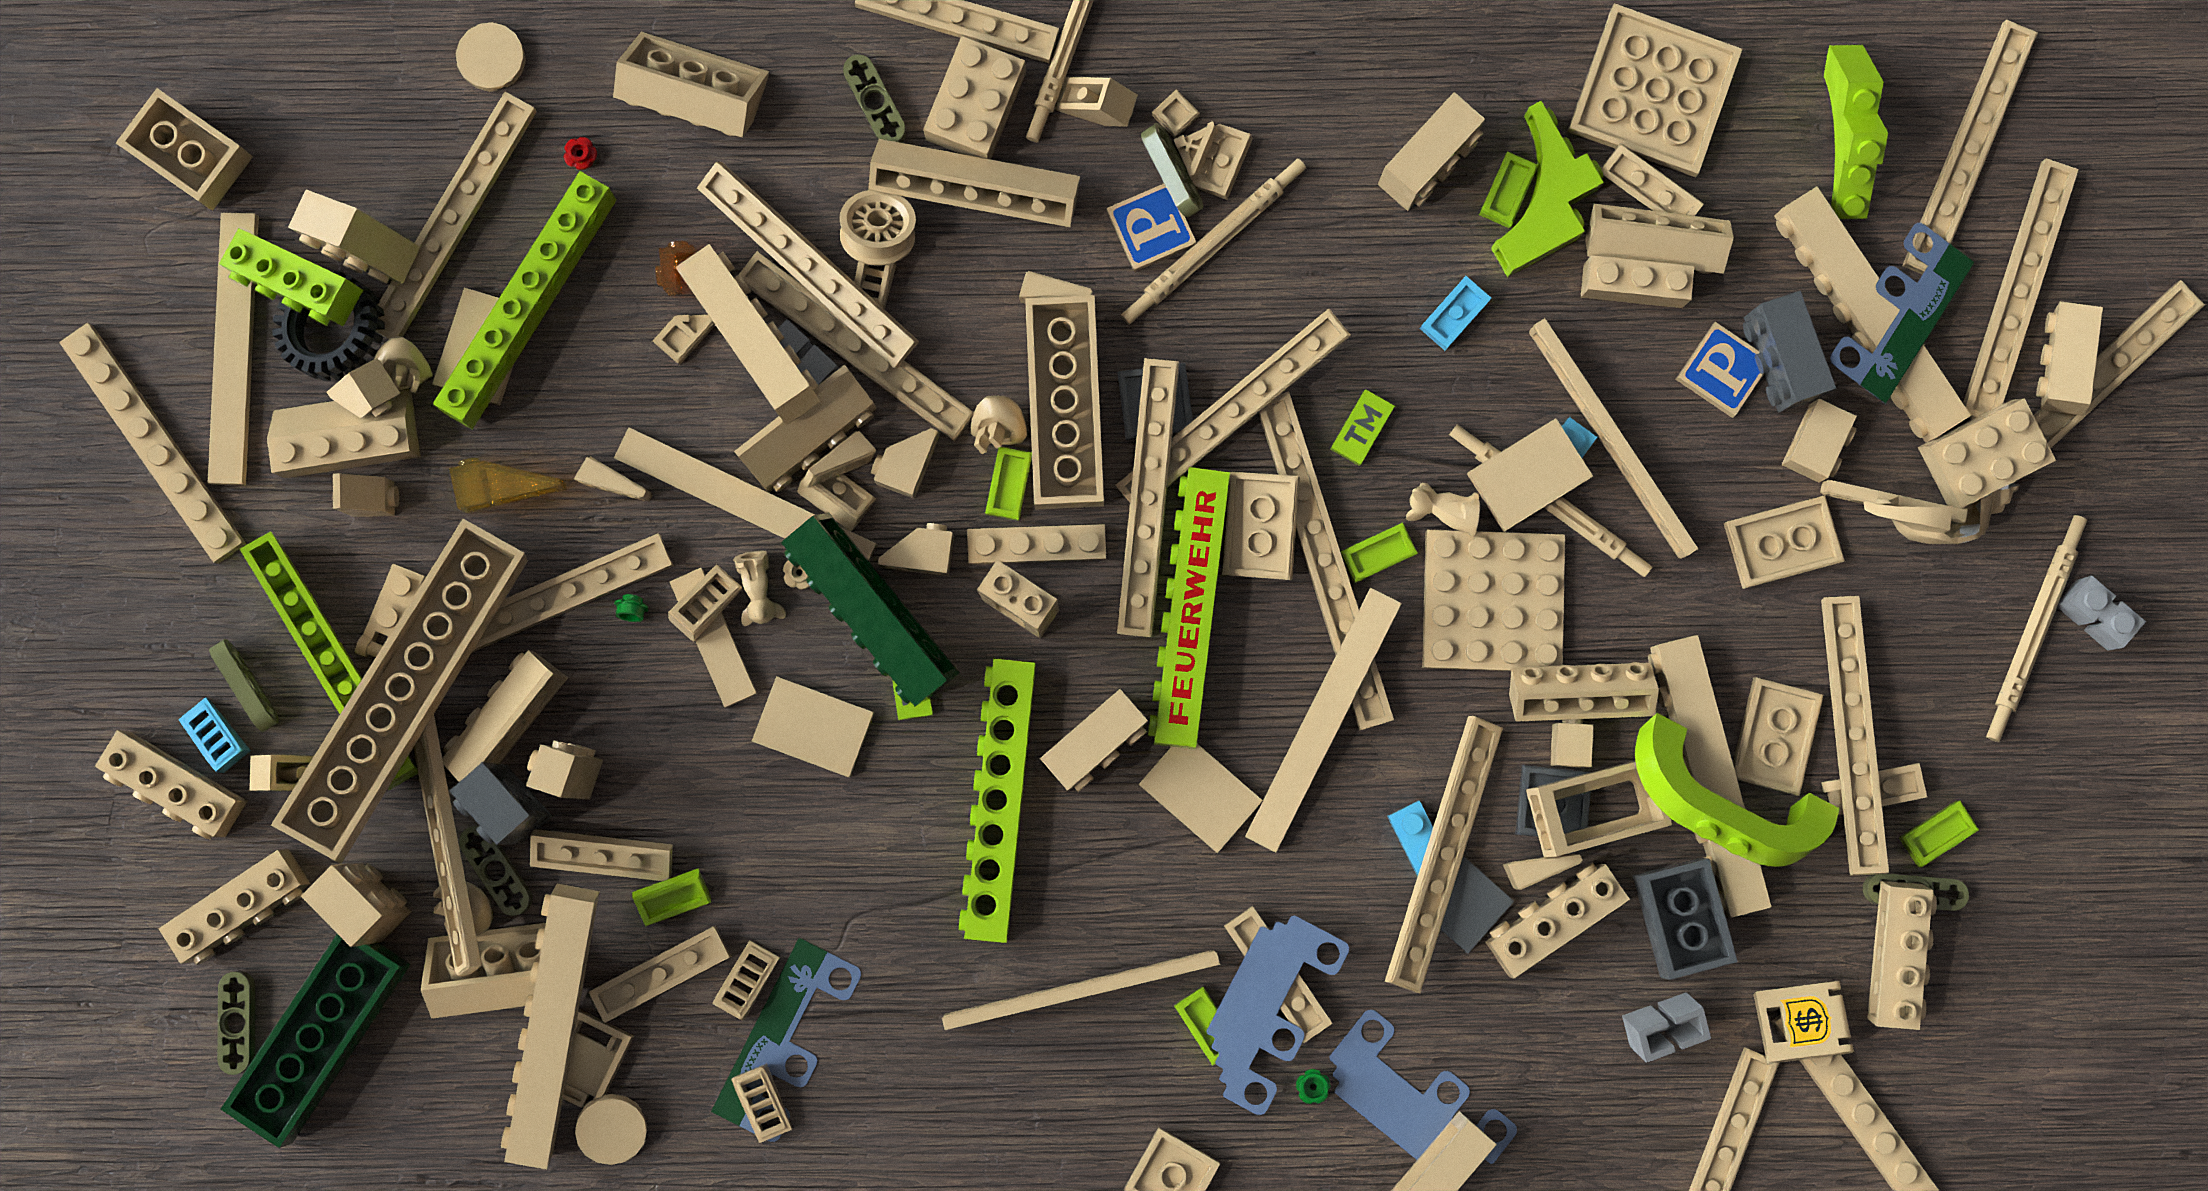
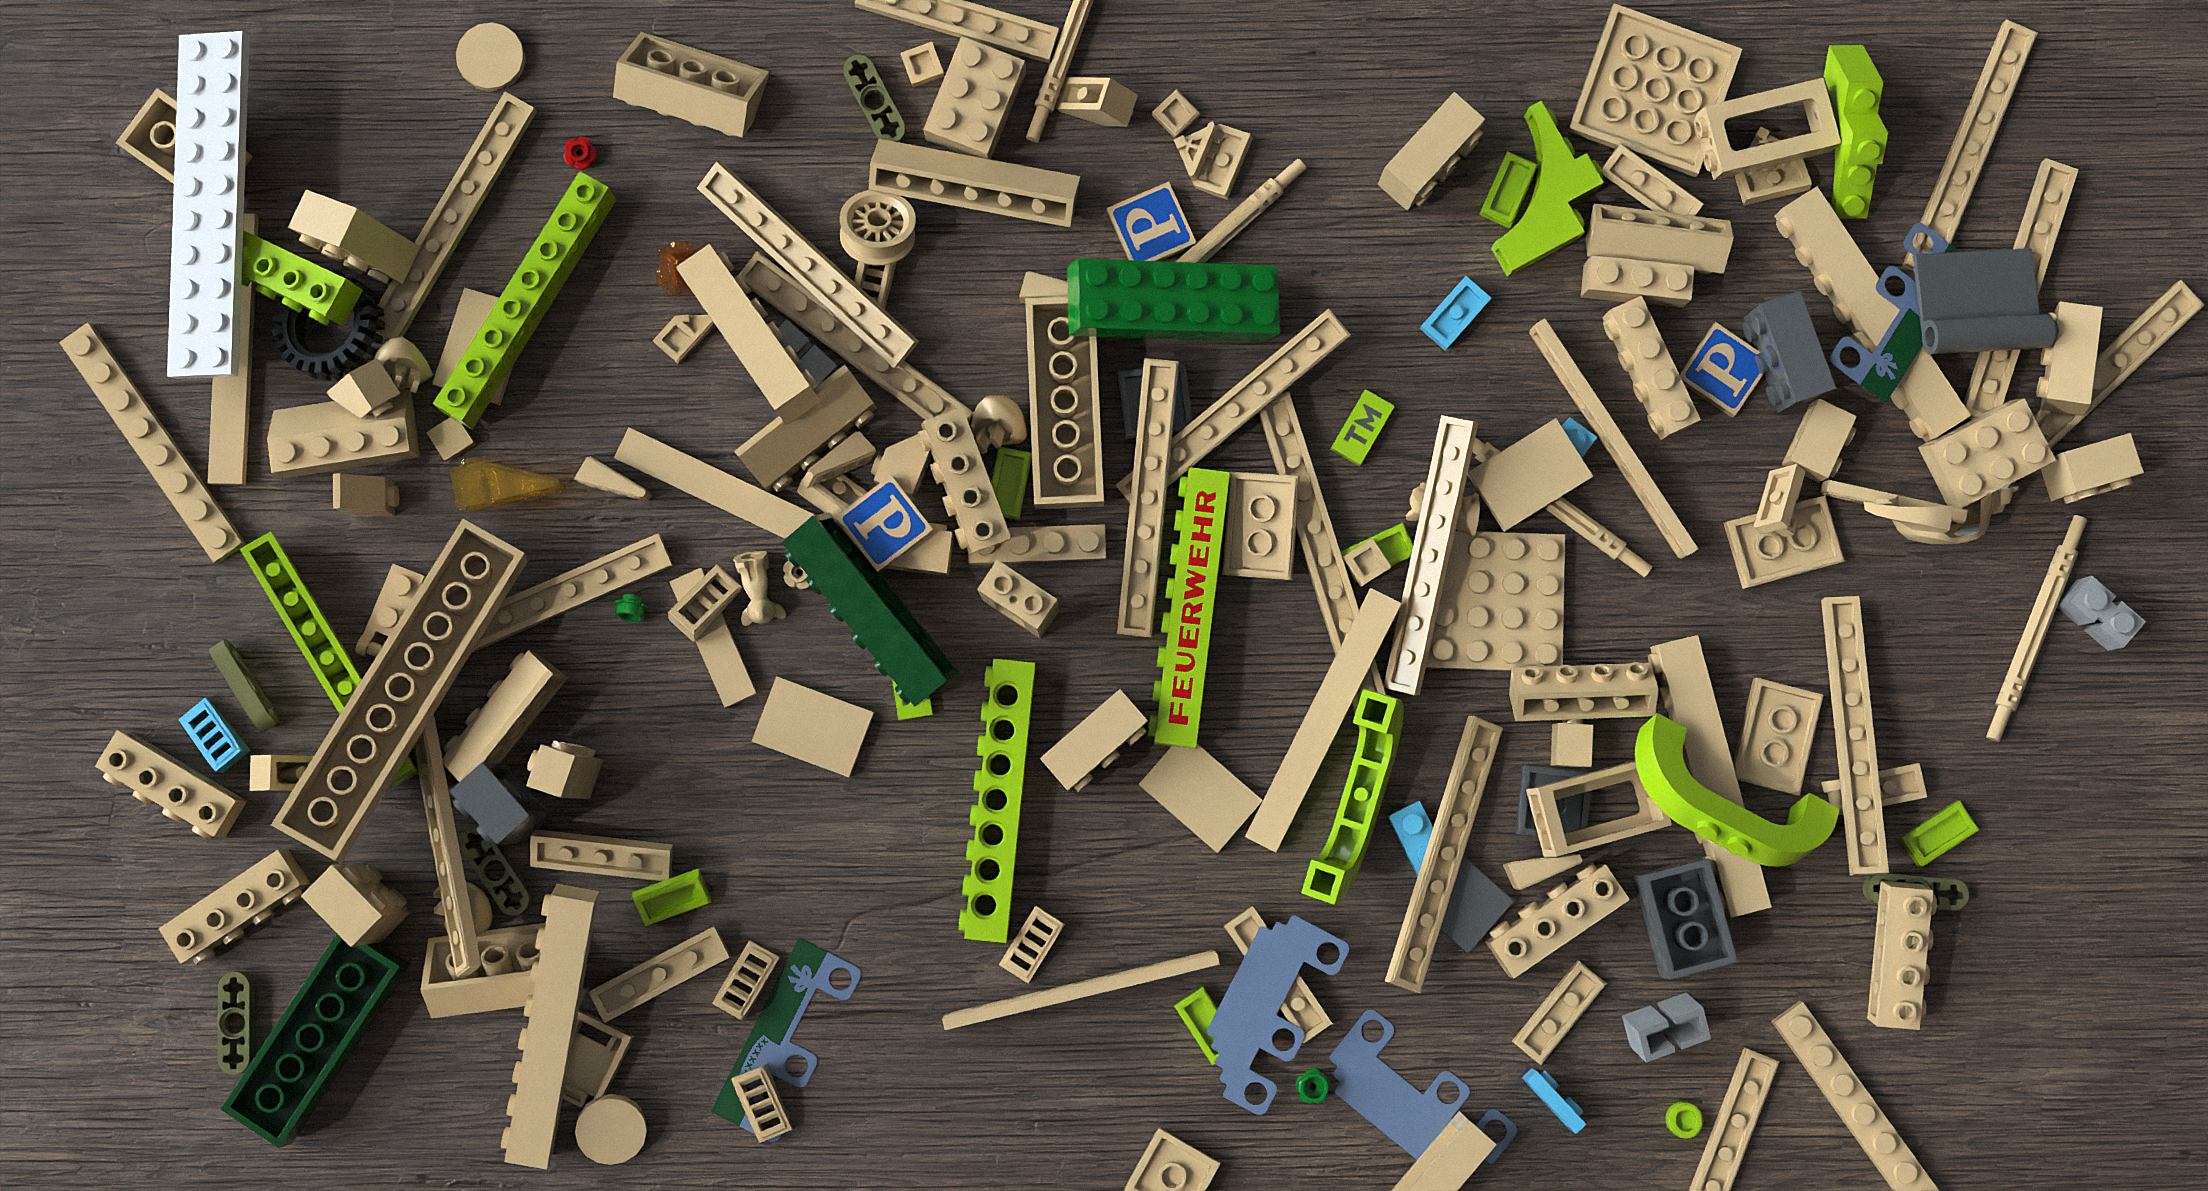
beam [1141,123,1203,218] -> none
tan container [1754,981,1854,1064] -> none
none -> white plate [167,31,249,379]
none -> tan tile [426,417,477,463]
none -> tile [836,475,934,573]
none -> tan tile [900,42,944,88]
none -> tan brick [918,407,1011,555]
none -> tan slope [999,905,1065,983]
none -> green brick [1067,258,1280,342]
none -> lime arch [1301,689,1404,905]
none -> tan tile [1342,538,1391,587]
none -> plate [1383,415,1478,695]
none -> tan tile [1512,960,1607,1065]
none -> medium azure plate [1522,1068,1586,1134]
none -> tan brick [1602,295,1701,440]
none -> lime tile [1665,1102,1703,1139]
none -> tan piece [1694,78,1841,180]
none -> tan slope [1735,127,1812,206]
none -> tan hinge [1753,464,1806,537]
none -> dark grey door [1913,248,2059,354]
none -> tan brick [2040,433,2144,504]

